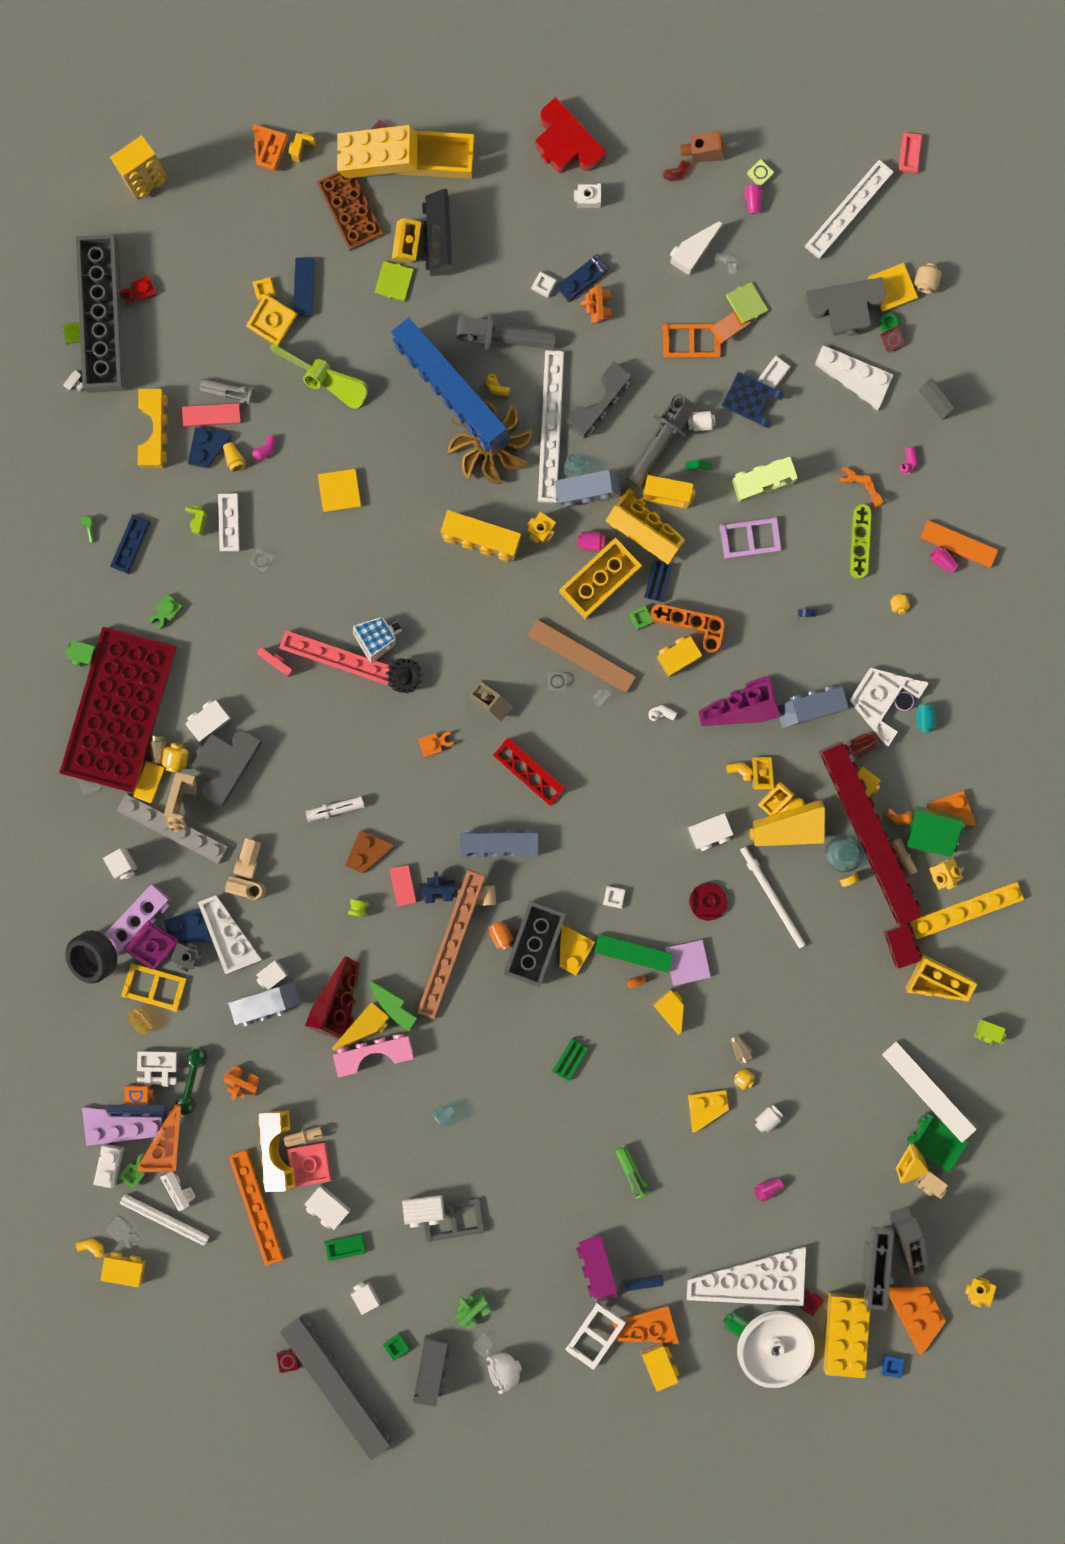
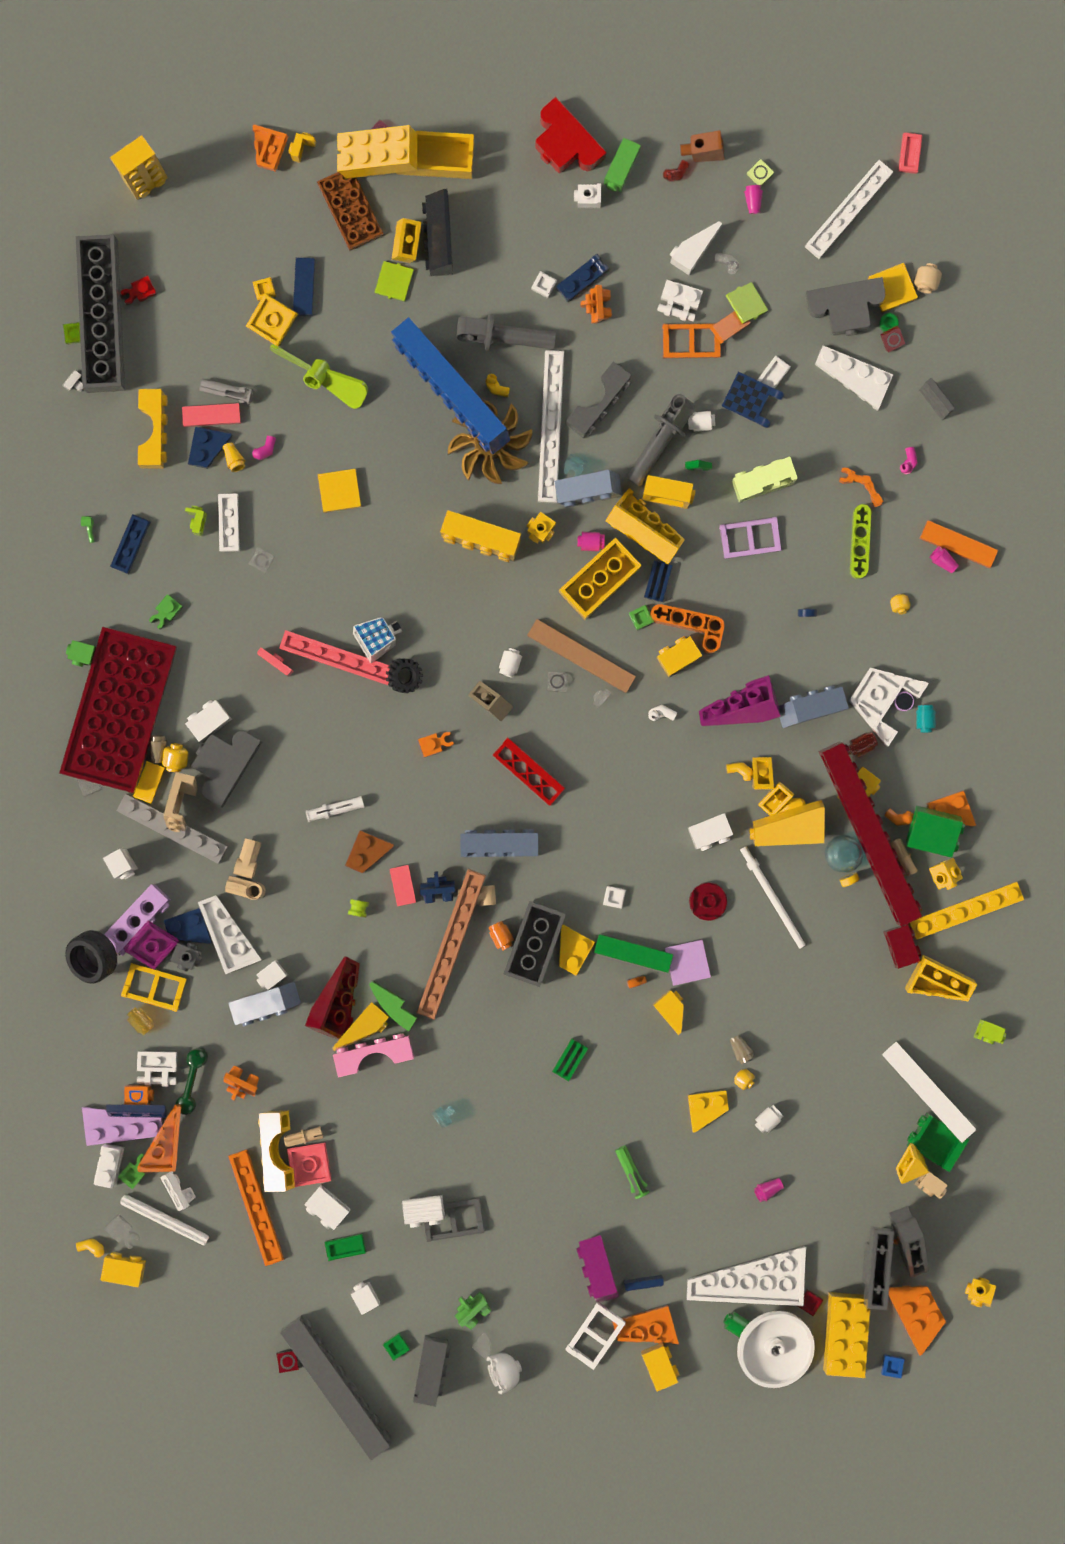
none -> white brick [499,648,522,678]
none -> bright green brick [604,138,641,192]
none -> white plate [657,280,703,322]

